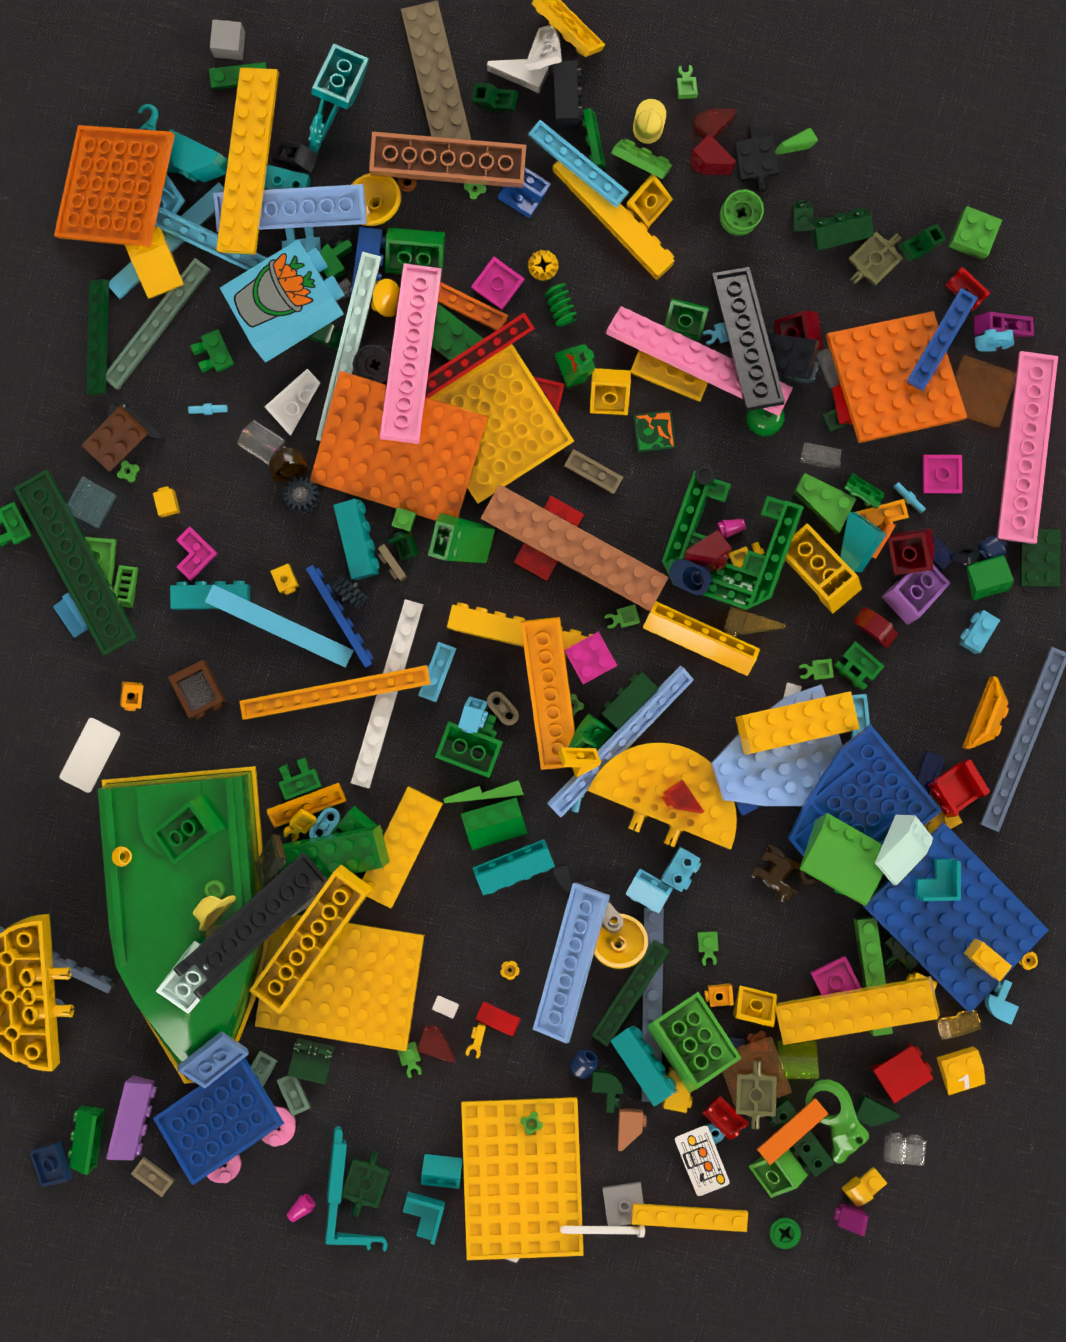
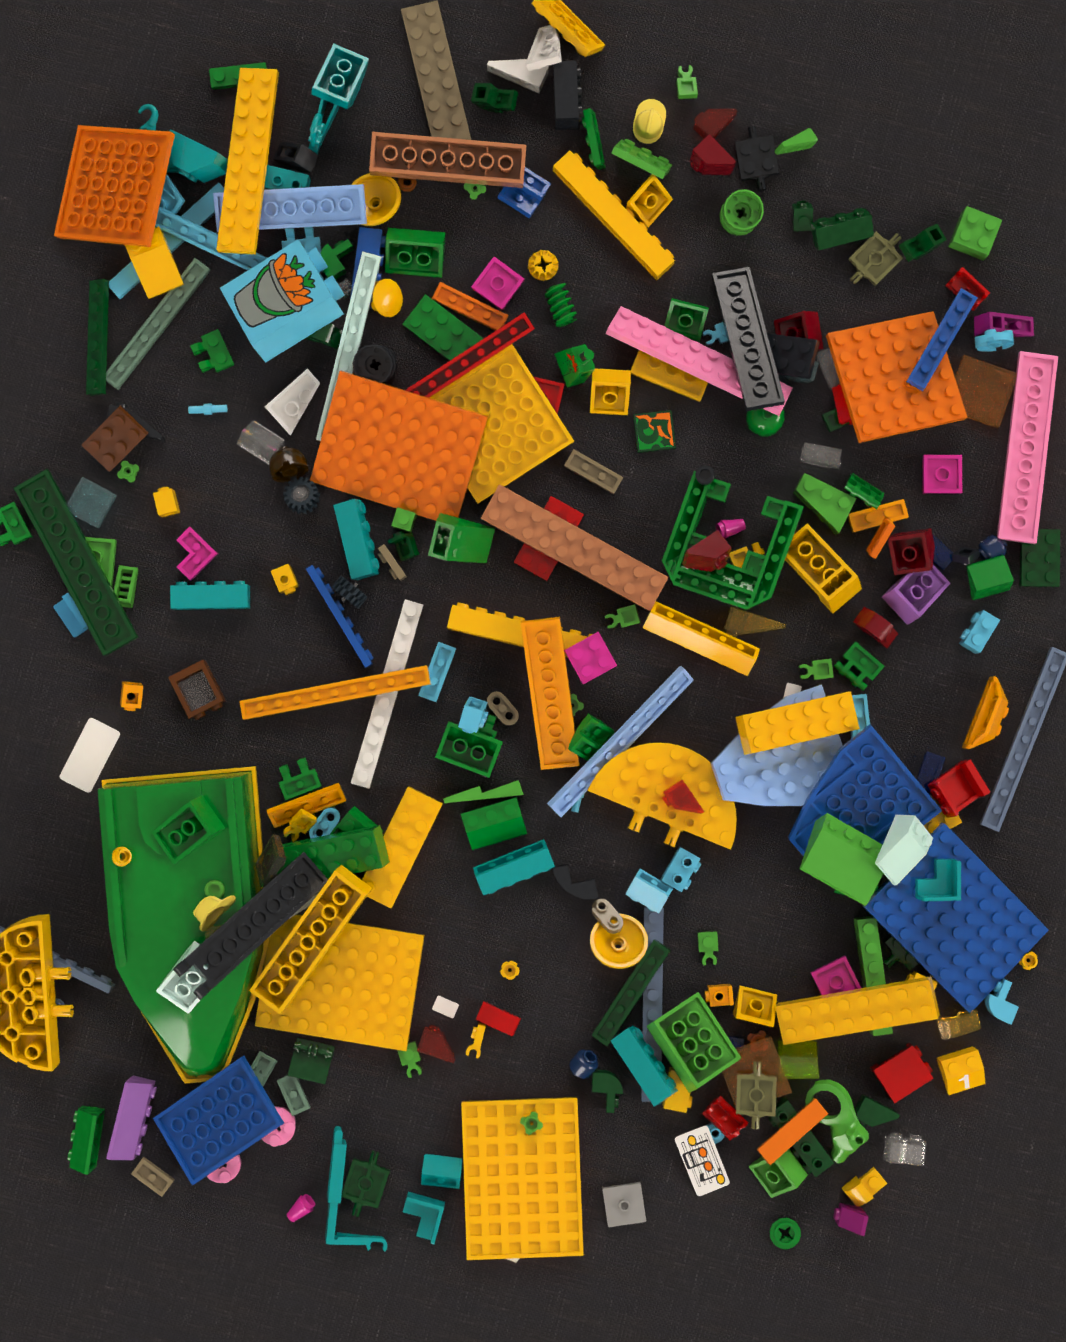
dark blue plate [29,1141,73,1188] -> none
medium blue plate [177,1031,249,1088] -> none
medium azure tile [205,585,354,668] -> none
light grey head [210,20,245,60] -> none
bright pink plate [380,263,442,444] -> none
medium azure tile [528,120,629,208] -> none
light blue plate [533,883,610,1043] -> none
yellow slope [558,747,601,777] -> none
white bar [560,1225,645,1237] -> none
dark green brick [601,672,658,730] -> none
nougat slope [617,1108,647,1151] -> none
yellow plate [631,1203,748,1232] -> none
dark blue piece [669,559,713,595] -> none
blue slope [734,802,759,816] -> none
dark brown animal [750,844,818,902] -> none
teal slope [840,512,887,572] -> none
medium azure bar [893,482,926,514] -> none
yellow brick [963,939,1012,981] -> none

